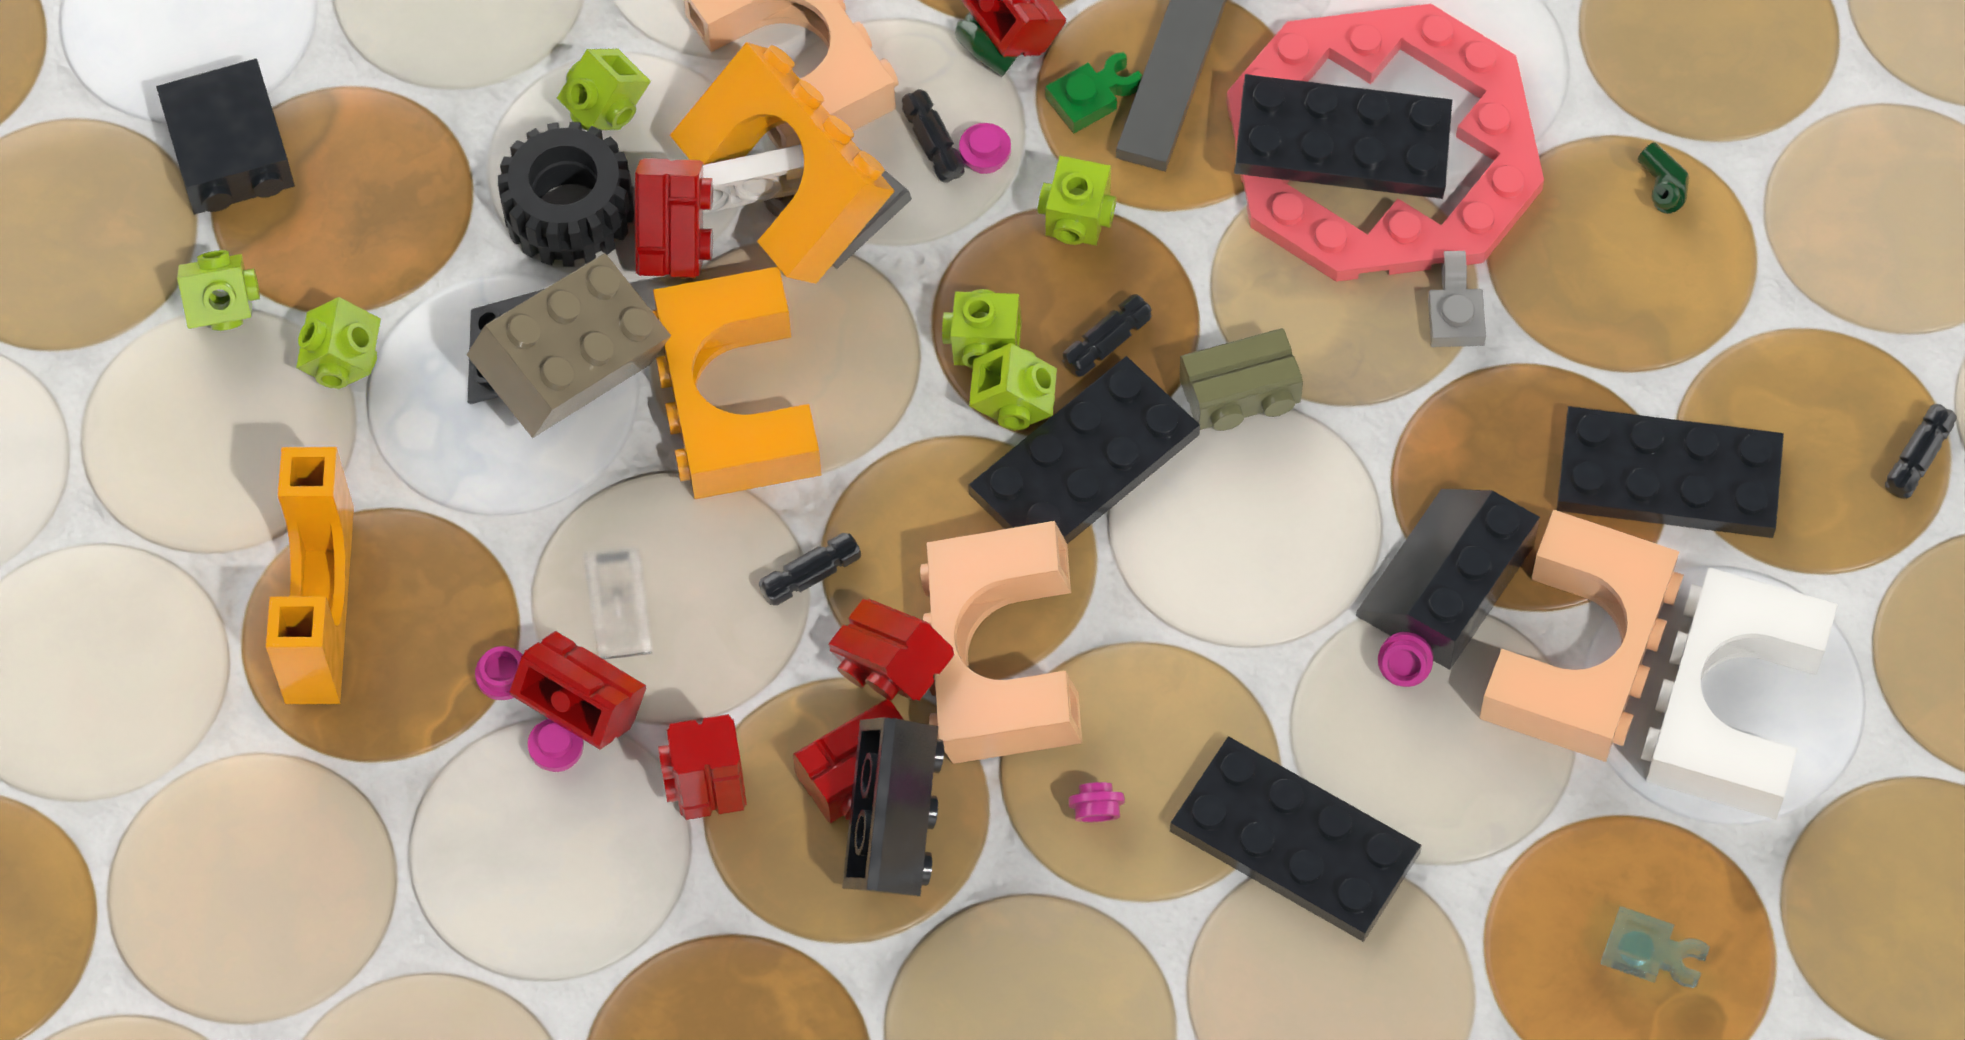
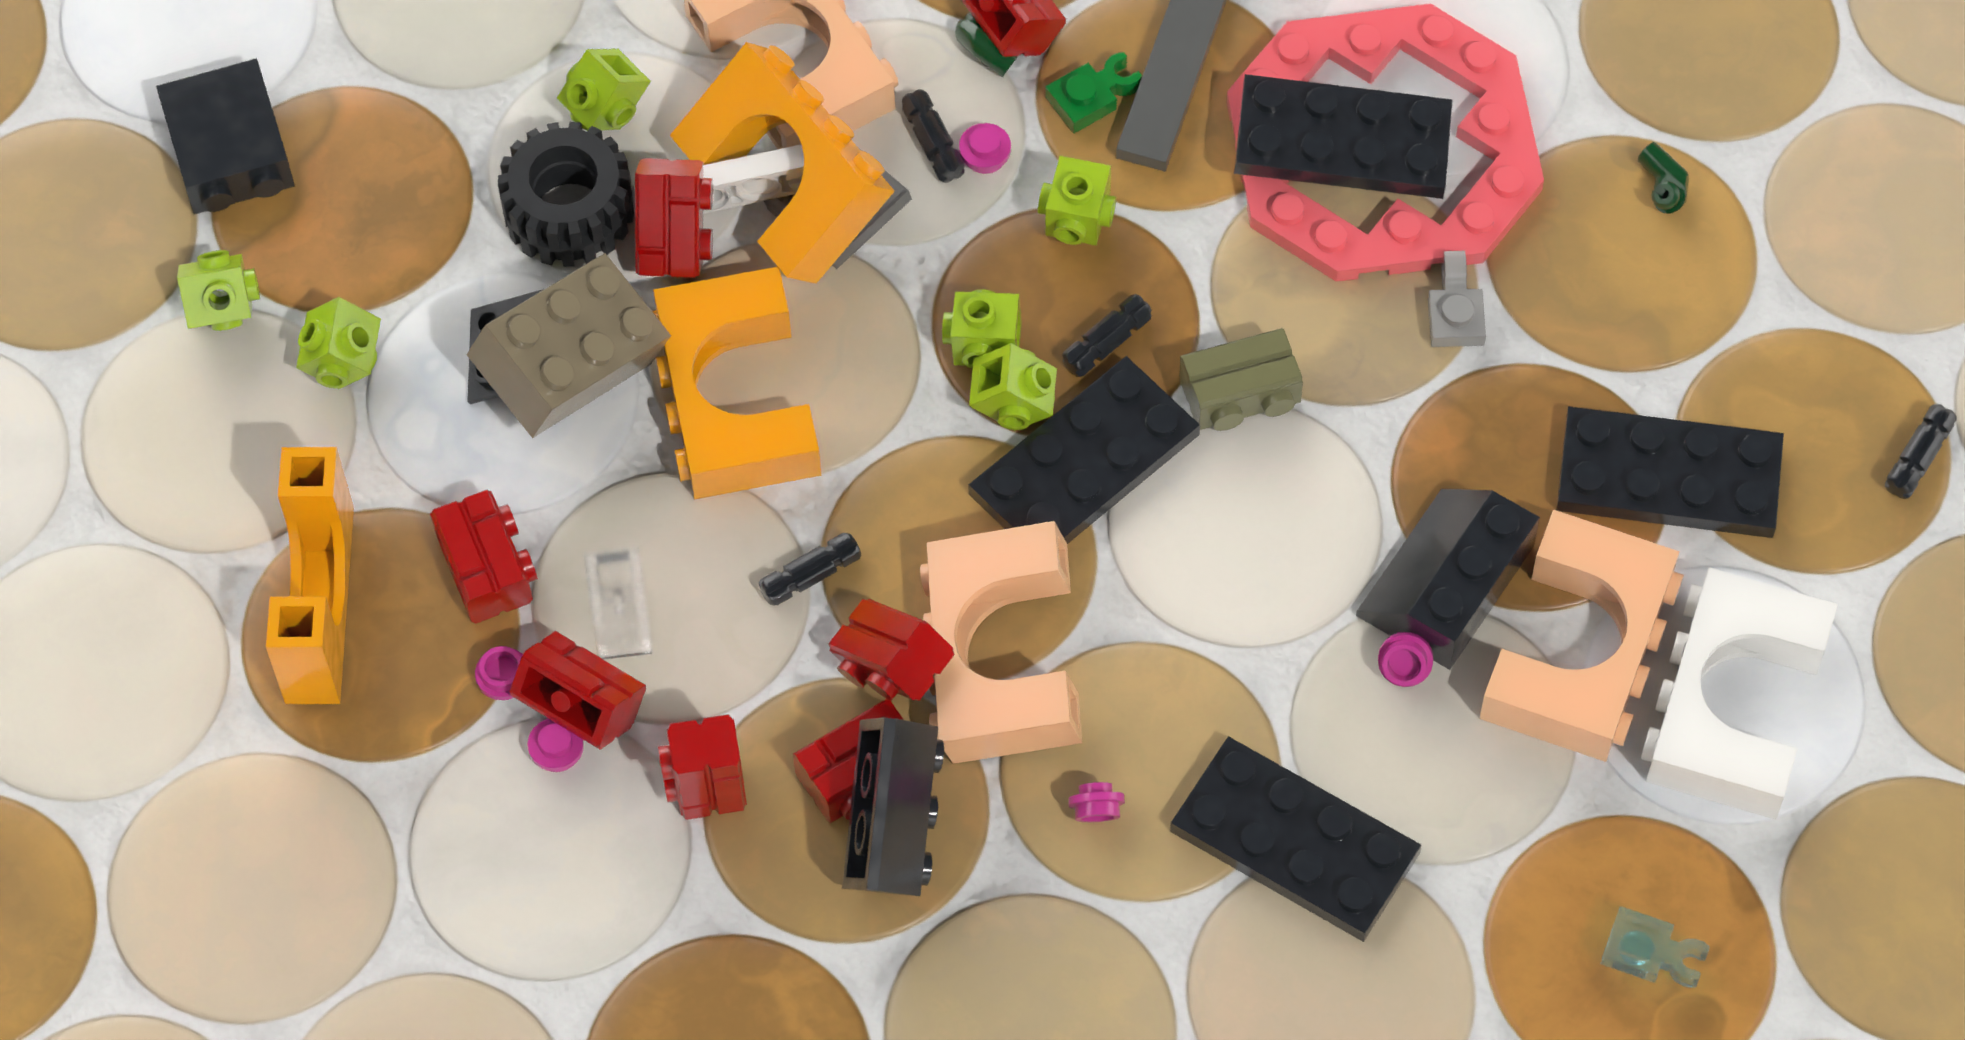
none -> red brick [430,490,538,624]

